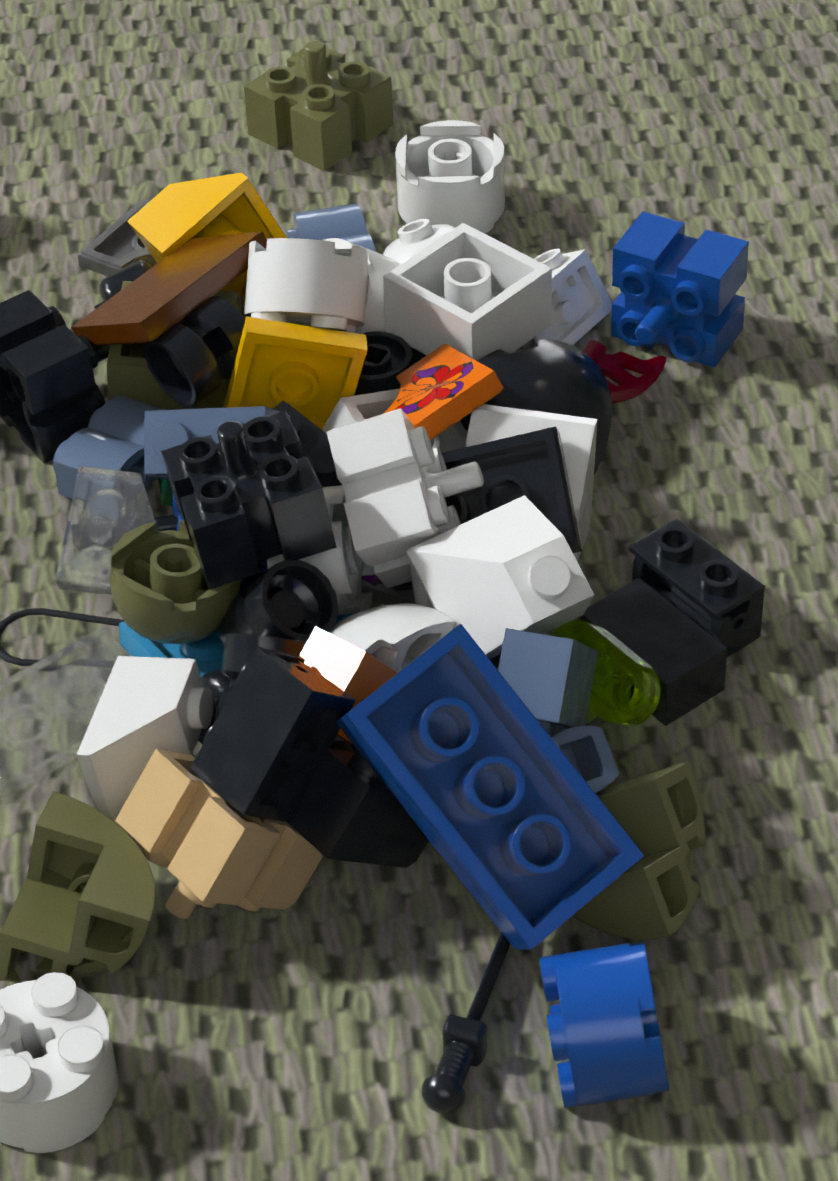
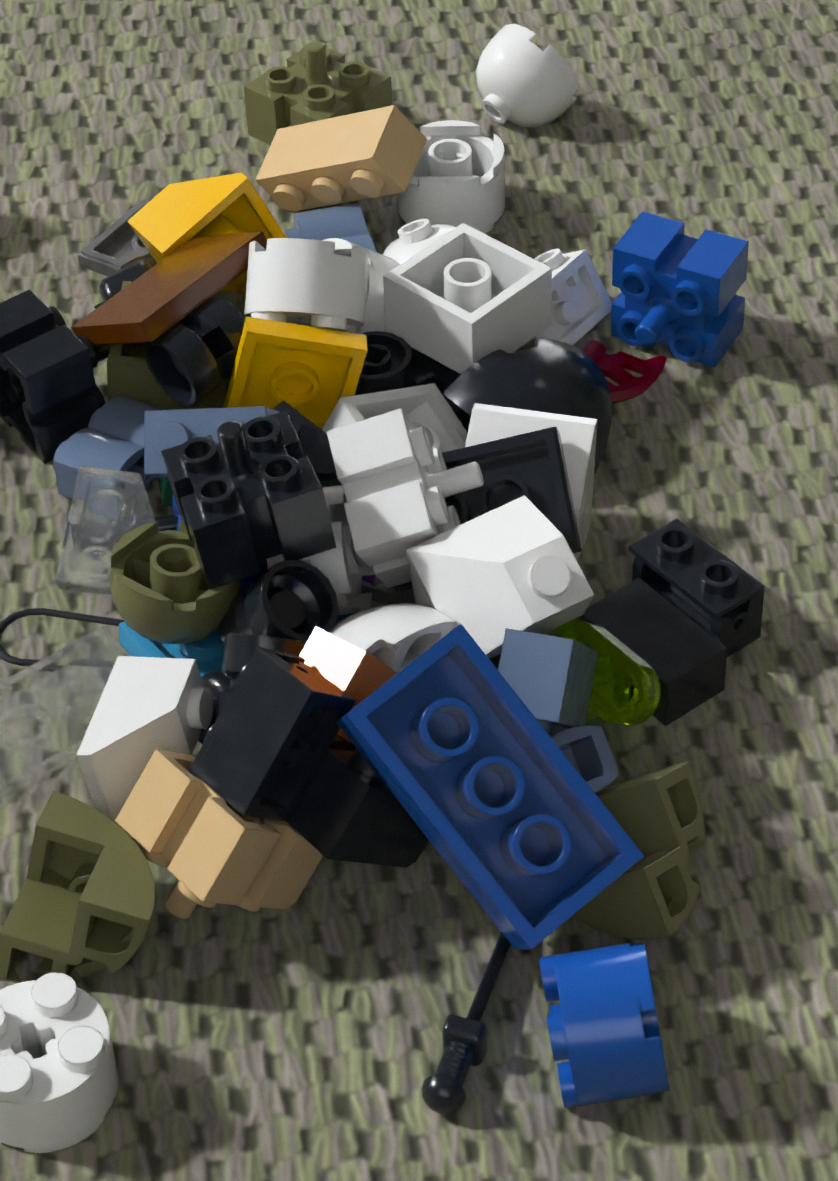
orange tile [383,343,503,440] -> none
none -> tan brick [255,105,427,212]
none -> white cylinder [476,24,579,127]

